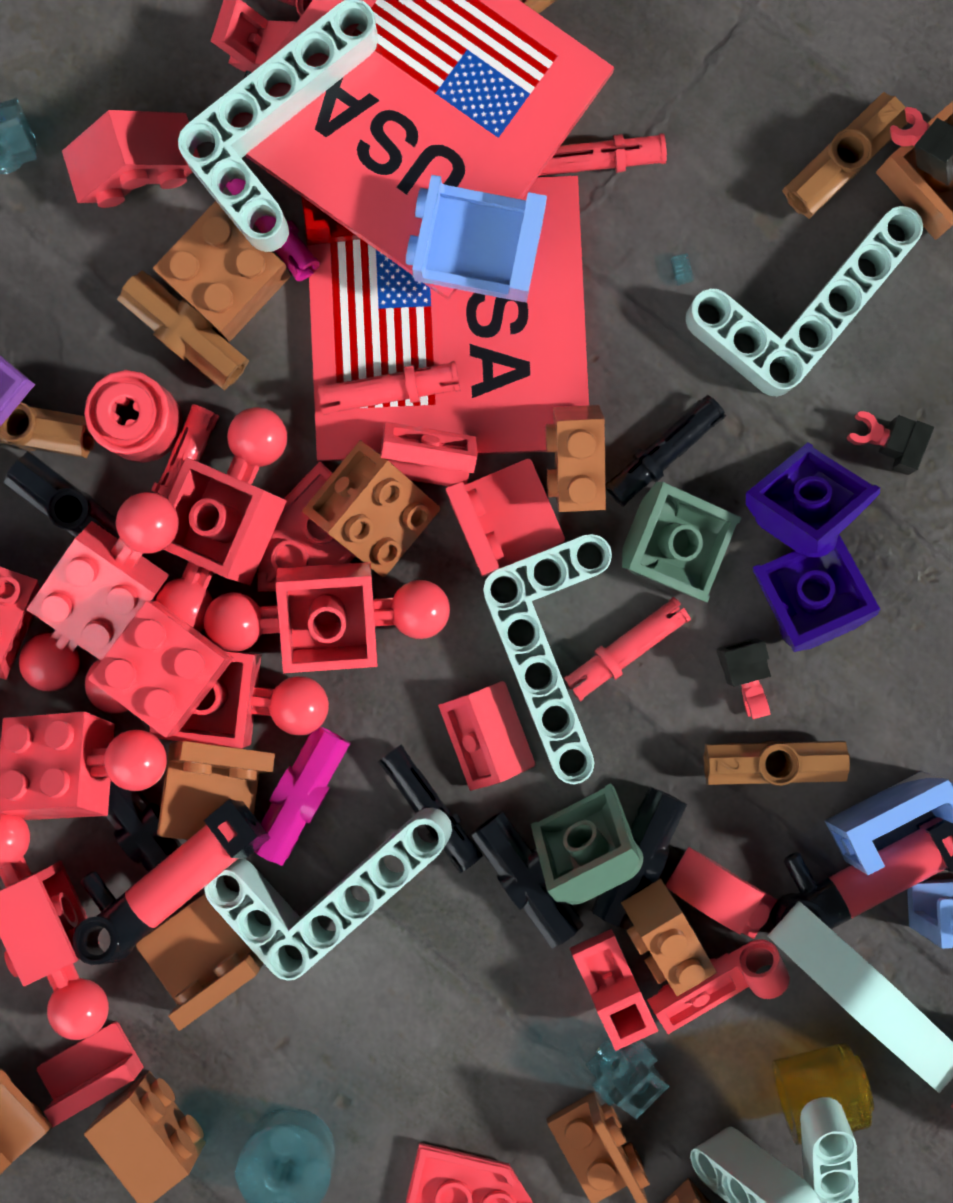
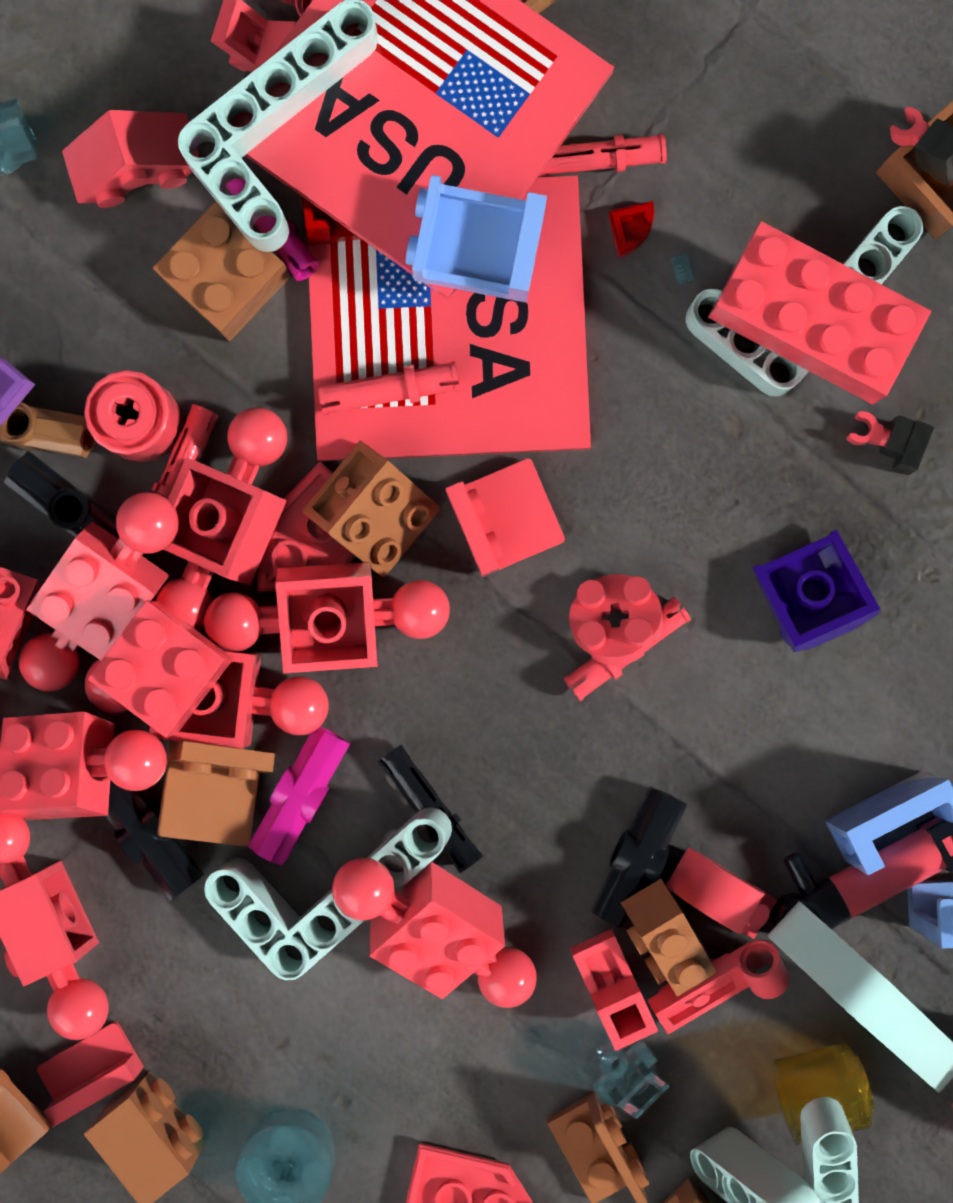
piece [72,799,270,965] -> none
medium nougat piece [117,270,249,391] -> none
nougat bracket [136,893,264,1031] -> none
coral panel [379,421,477,487] -> none
coral panel [438,681,535,791] -> none
black piece [471,811,584,949] -> none
light aqua beam [483,534,612,784] -> none
sand green slope [531,783,643,905] -> none
nougat brick [545,405,606,512] -> none
black pin [605,395,726,507] -> none
sand green slope [622,482,742,603] -> none
medium nougat piece [703,740,850,786] -> none
pearl dark grey piece [716,638,771,720] -> none
dark purple slope [746,442,880,557] -> none
medium nougat piece [782,92,908,219] -> none
none -> coral brick [332,858,537,1008]
none -> coral plate [569,574,663,665]
none -> red tile [608,201,654,259]
none -> coral brick [708,221,932,405]

